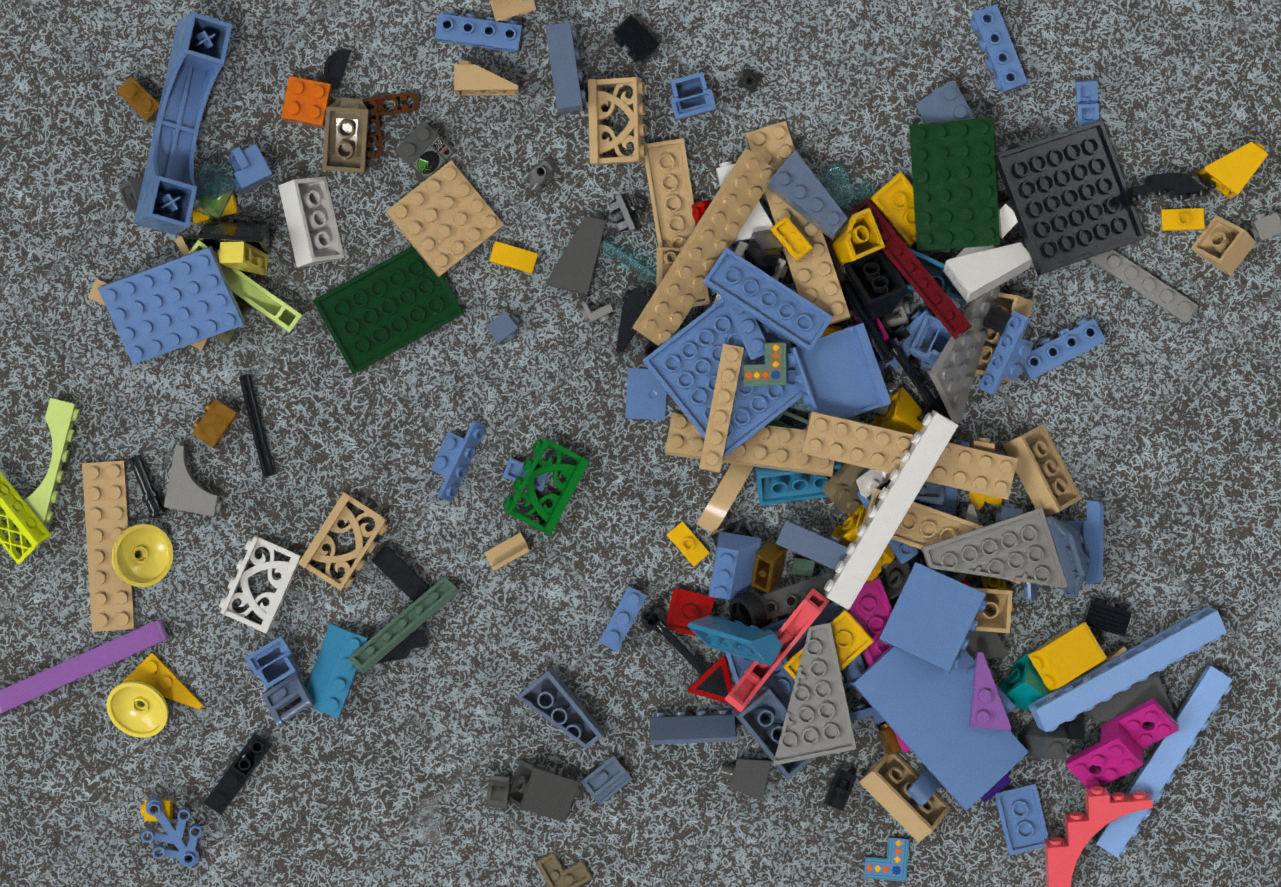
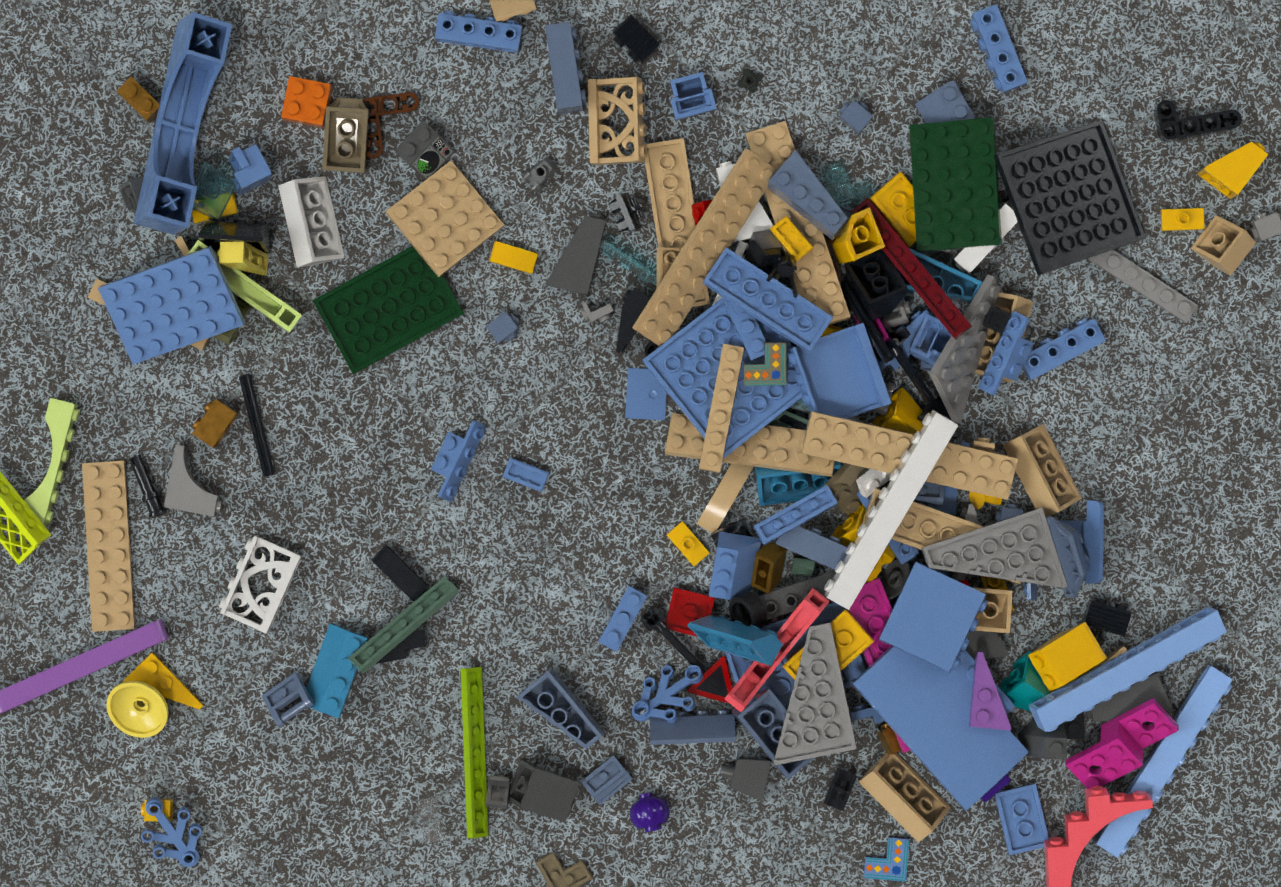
light yellow dish [111,524,173,587] -> none
black slope [204,733,272,815] -> none
medium blue plate [245,636,299,689] -> none
tan fence [298,492,389,591] -> none
black plate [323,49,352,91] -> none
tan slope [454,61,520,96] -> none
tan panel [484,532,531,571] -> none
green fence [503,436,590,536] -> none
medium blue slope [906,768,941,806] -> none
white slope [943,242,1032,303] -> none
medium blue slope [1075,79,1099,125] -> none
black slope [1127,173,1216,201] -> none
none -> lime plate [460,667,488,838]
none -> dark purple plant [630,792,670,833]
none -> medium blue plant [632,665,703,723]
none -> medium blue plate [753,485,838,545]
none -> black plant [766,255,798,298]
none -> sand blue brick [839,100,873,134]
none -> black beam [1154,100,1242,142]

